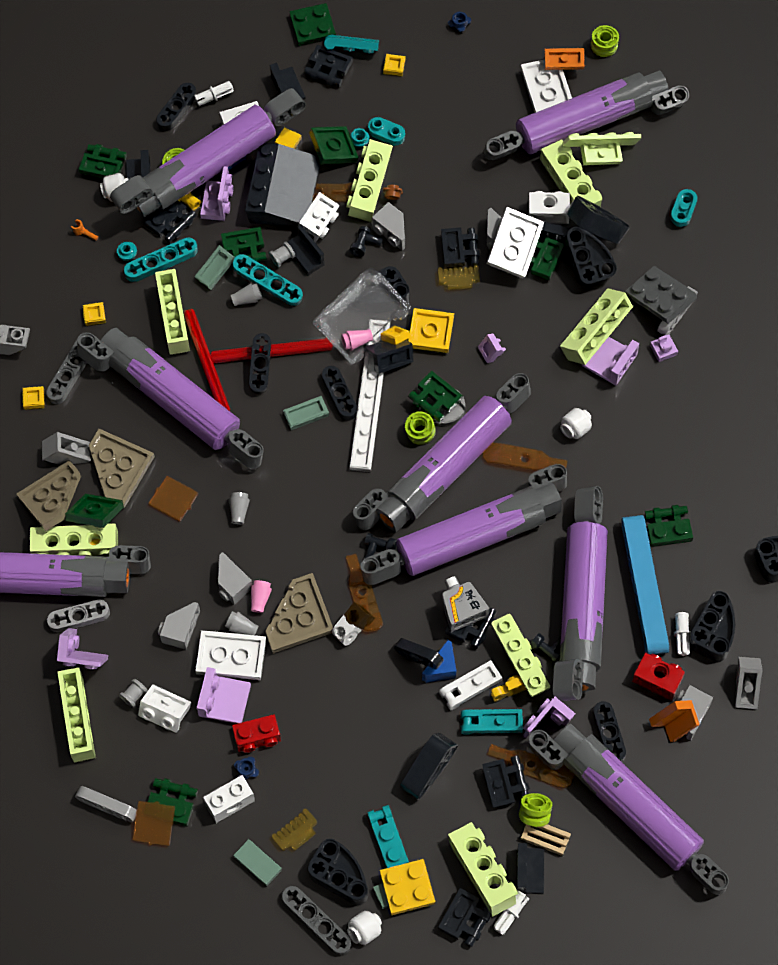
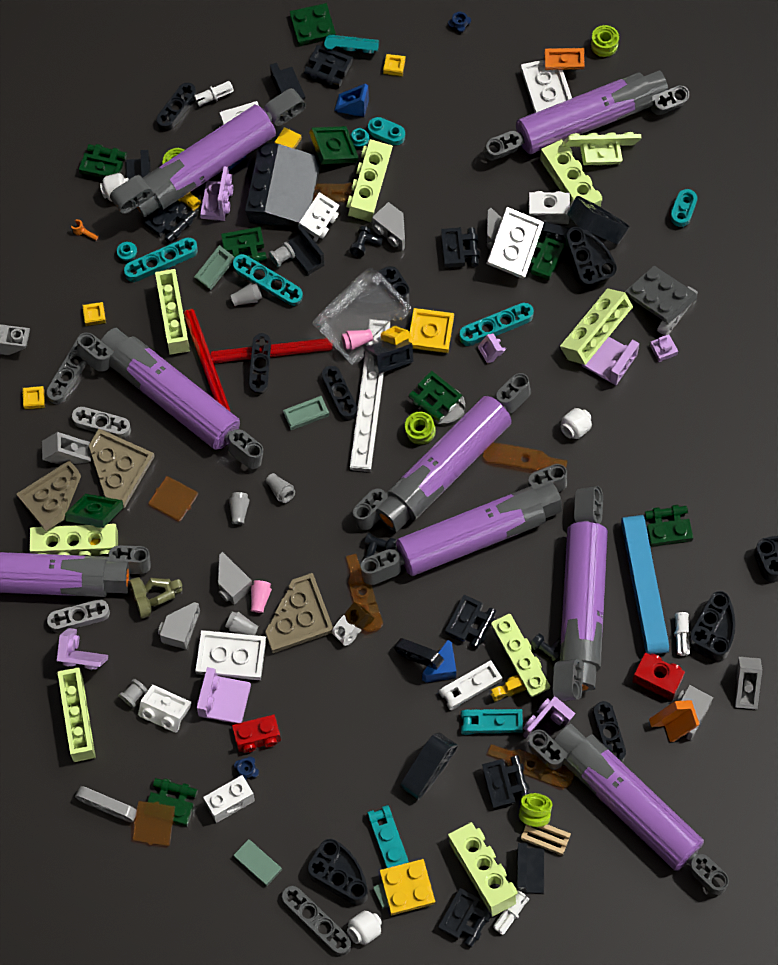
clear yellow piece [272,809,317,851] -> none
dark orange plate [383,185,403,200] -> none
clear yellow piece [438,265,480,290] -> none
light grey torso [442,576,489,632] -> none
none -> light grey beam [72,407,131,439]
none -> olive piece [129,577,182,619]
none -> light grey cone [266,473,295,503]
none -> blue slope [335,83,369,117]
none -> teal beam [460,303,534,346]

